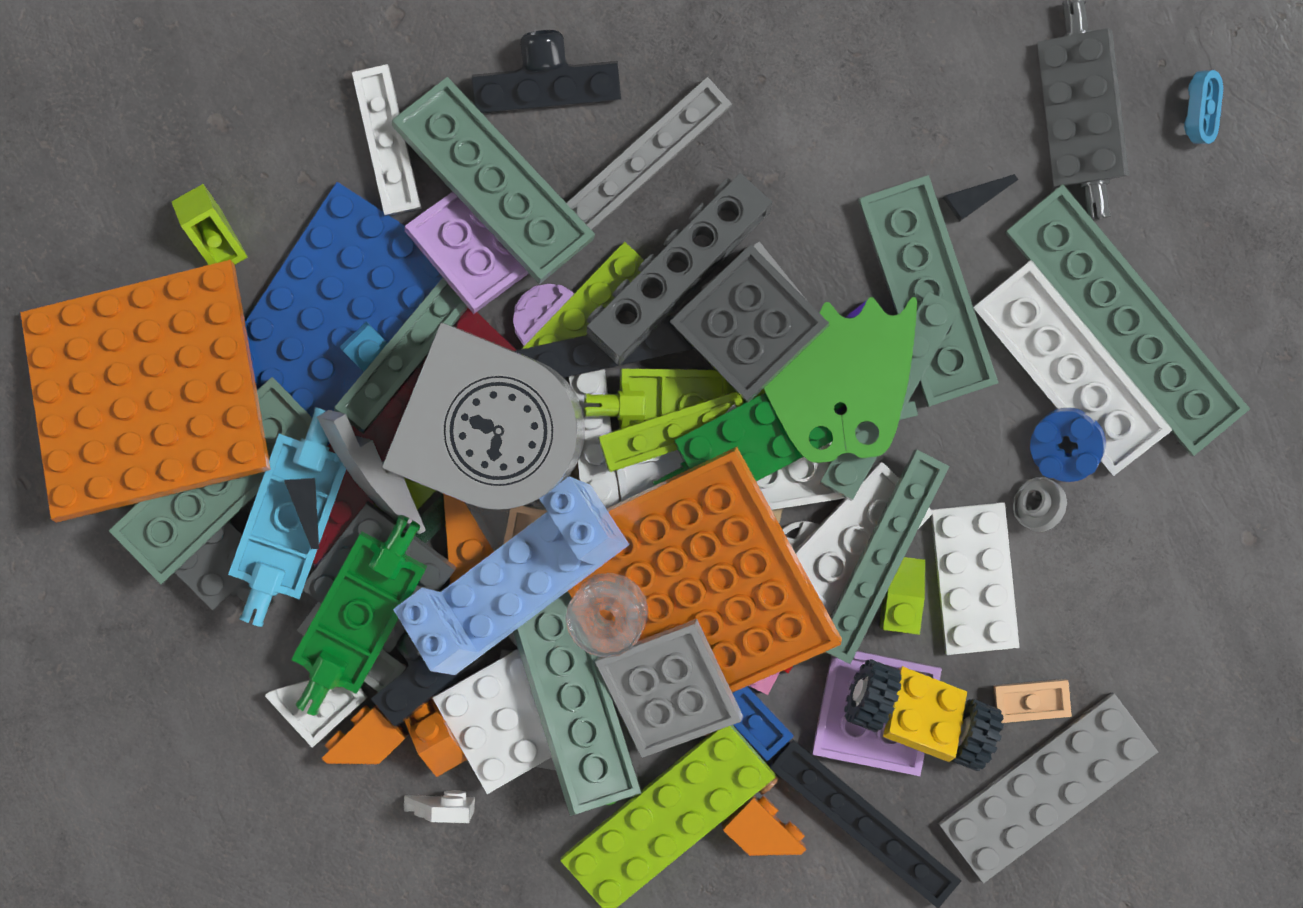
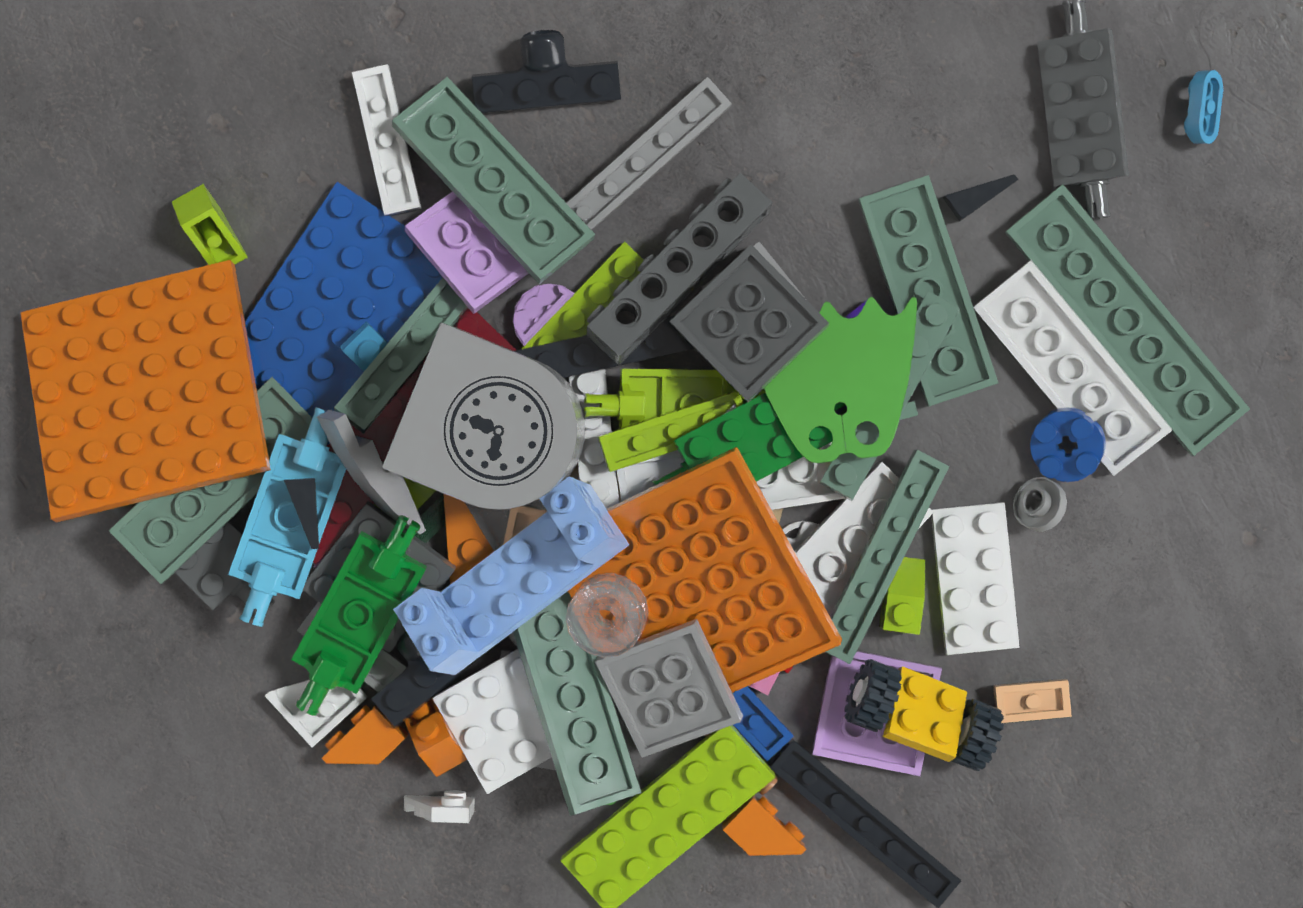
light grey plate [938,693,1158,884] -> none

